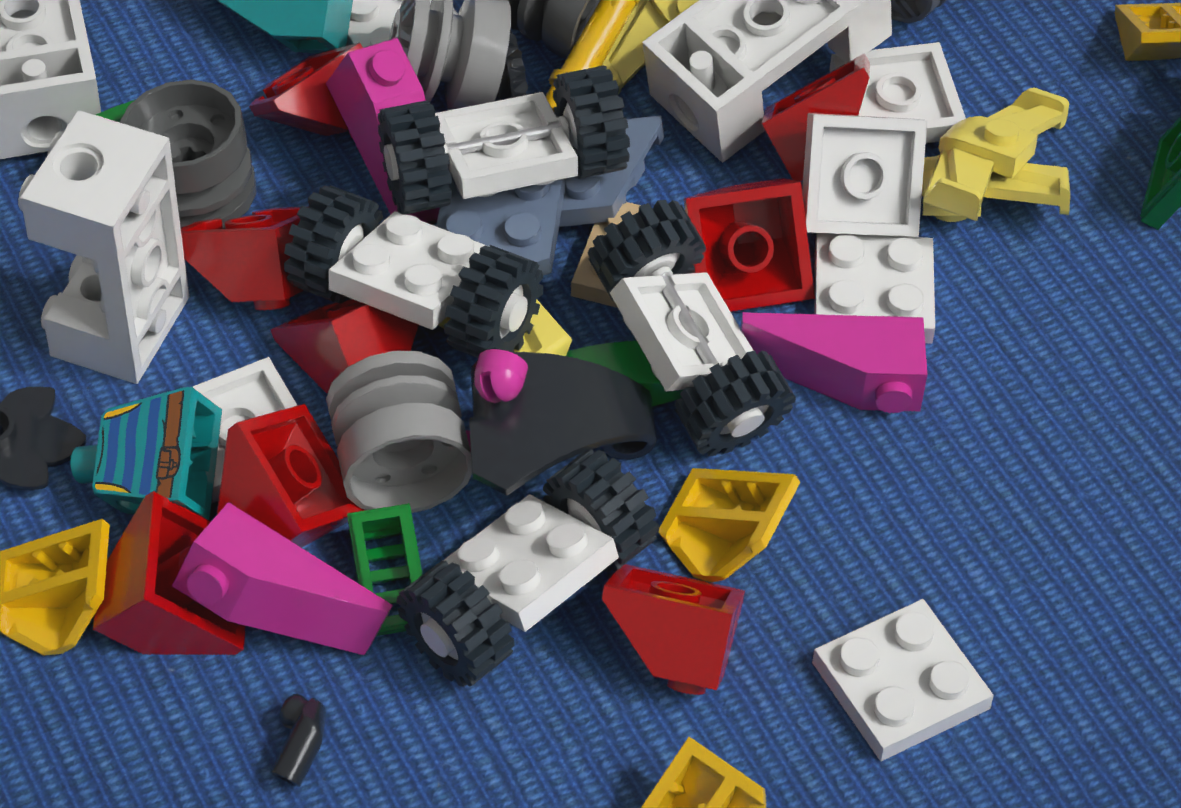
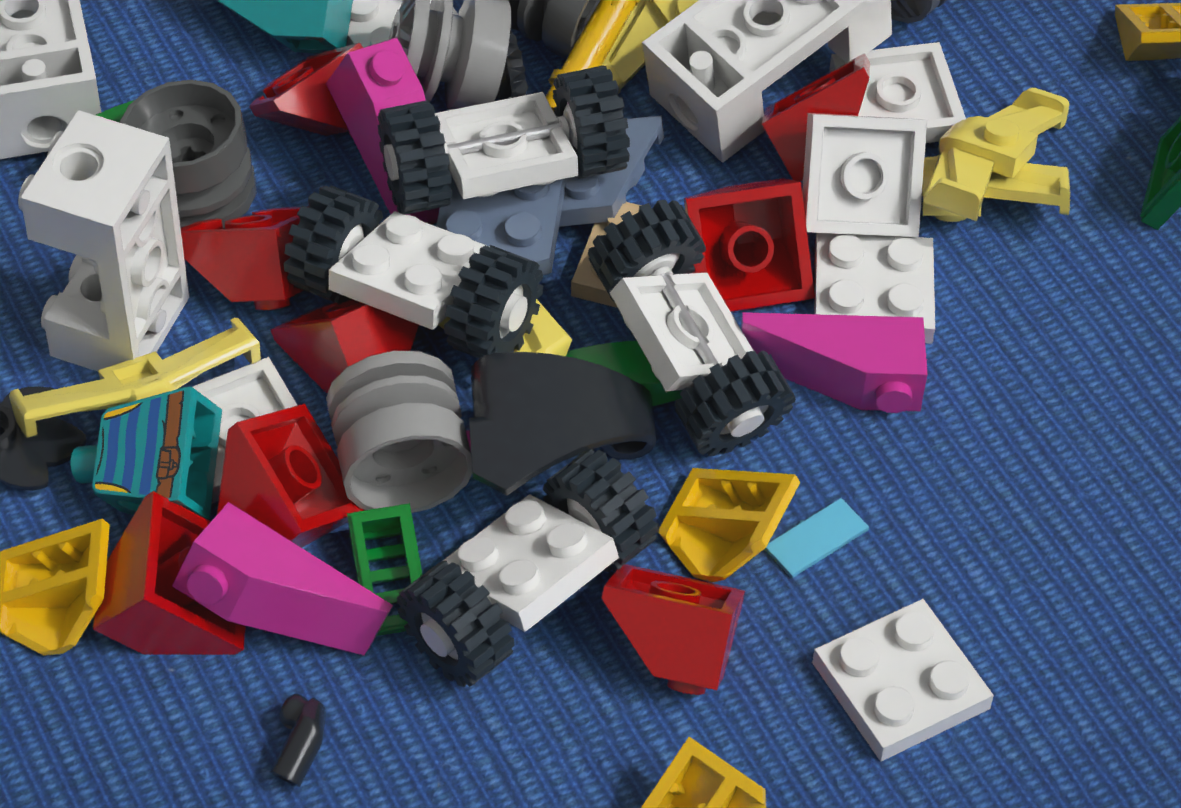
dark pink hinge [474,349,528,403] -> none
none -> light yellow plate [9,318,261,438]
none -> medium azure window [764,498,869,579]

